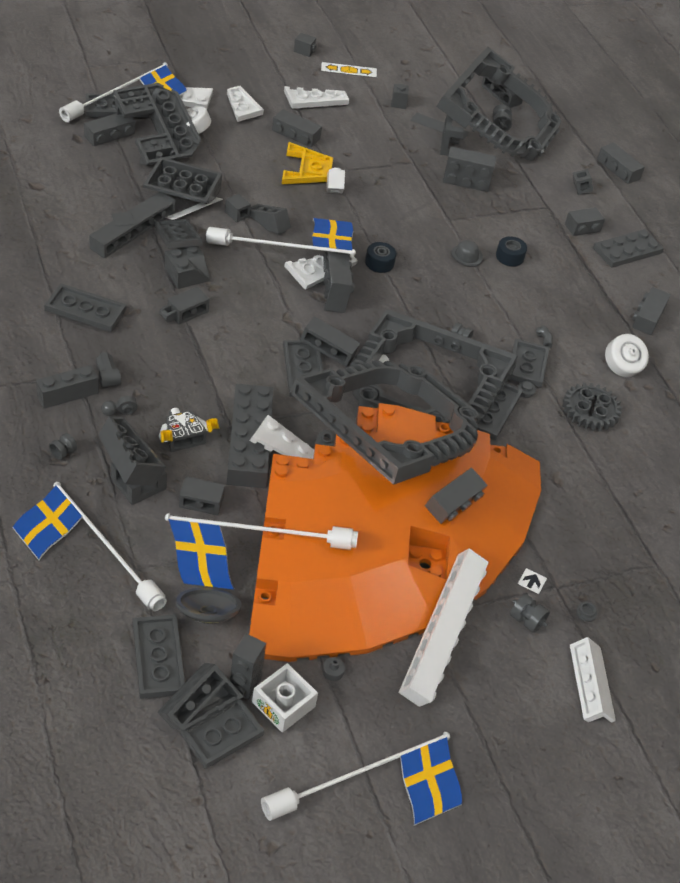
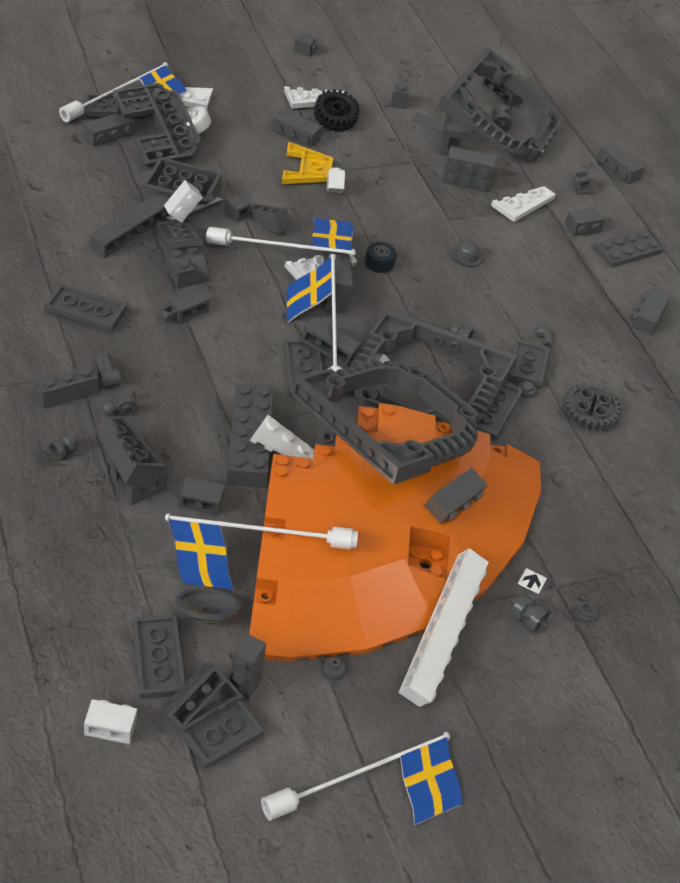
flag [13,482,167,611] -> none
torso [159,408,220,452] -> none
white wing [227,86,264,122] -> none
white brick [252,663,318,733] -> none
sticker [321,62,377,77] -> none
black wheel [496,236,527,267] -> none
white panel [570,637,616,723] -> none
white wheel [605,334,649,377] -> none
none -> white brick [84,699,137,744]
none -> white brick [164,180,203,223]
none -> flag [287,254,343,372]
none -> black wheel [314,89,360,132]
none -> white wing [491,186,556,222]

